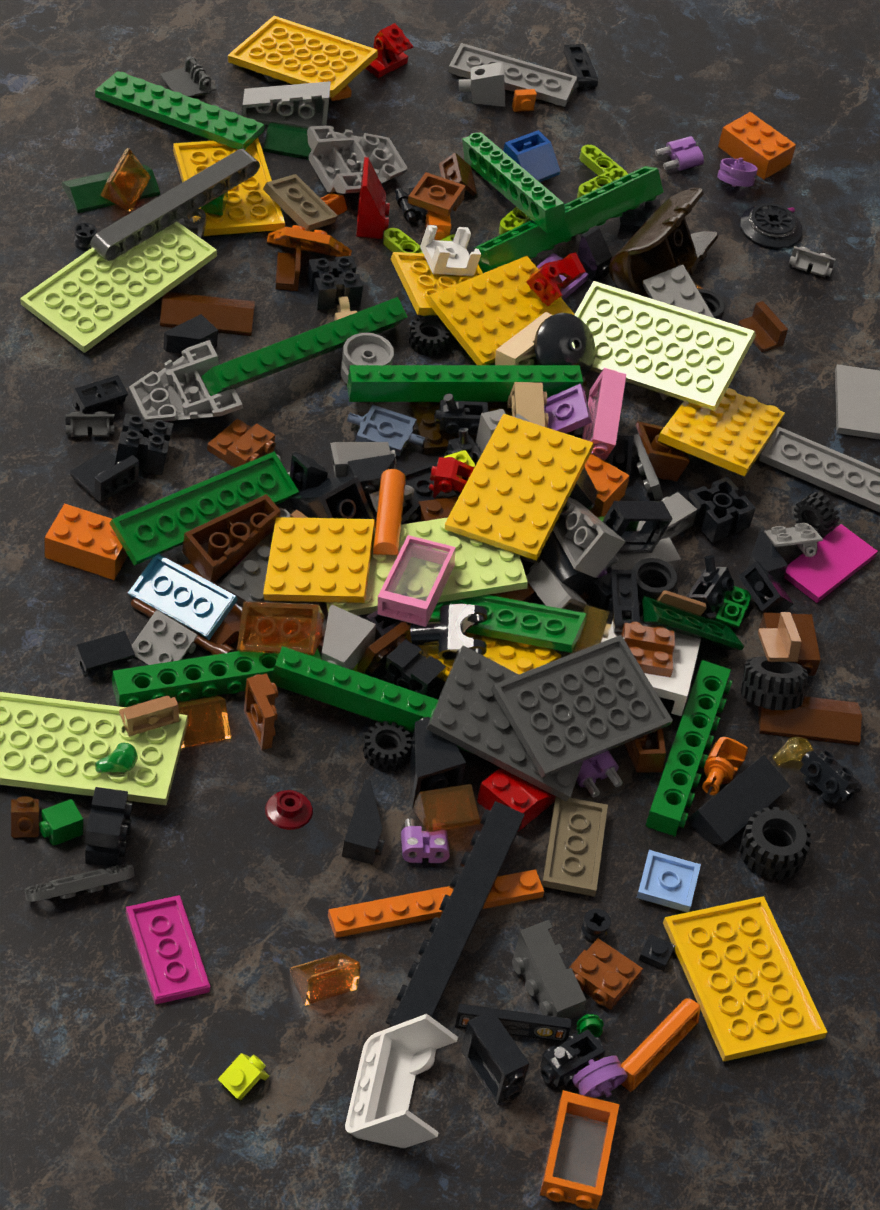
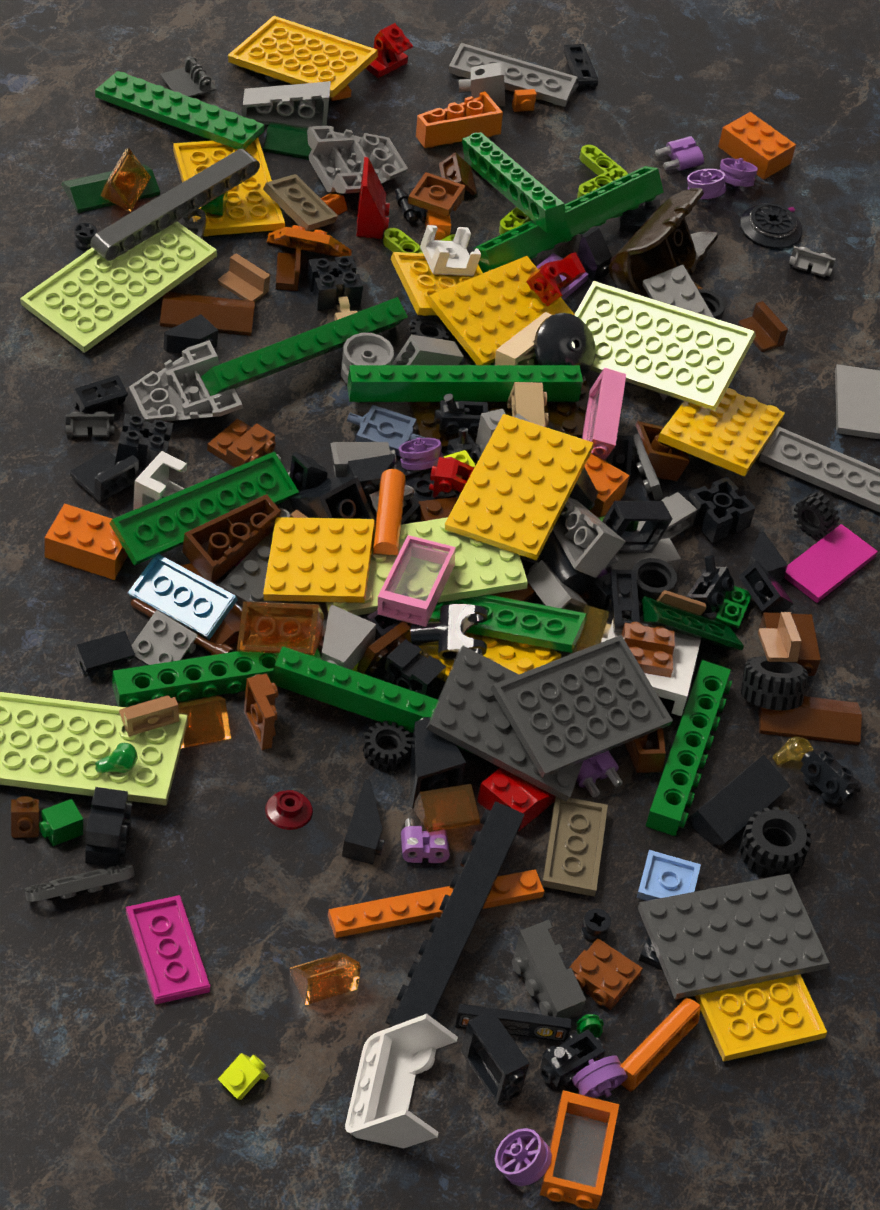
blue slope [503,130,560,182] -> none
medium lavender plate [544,384,592,434] -> none
orange piece [702,737,748,795] -> none
light grey hinge [764,523,823,557] -> none
none -> white panel [133,451,187,510]
none -> medium nougat panel [218,253,270,302]
none -> light grey slope [392,335,463,365]
none -> medium lavender wheel [399,437,443,470]
none -> orange wedge [416,91,503,148]
none -> medium lavender wheel [495,1128,552,1186]
none -> dark grey plate [638,874,830,1000]
none -> medium lavender wheel [687,169,726,199]

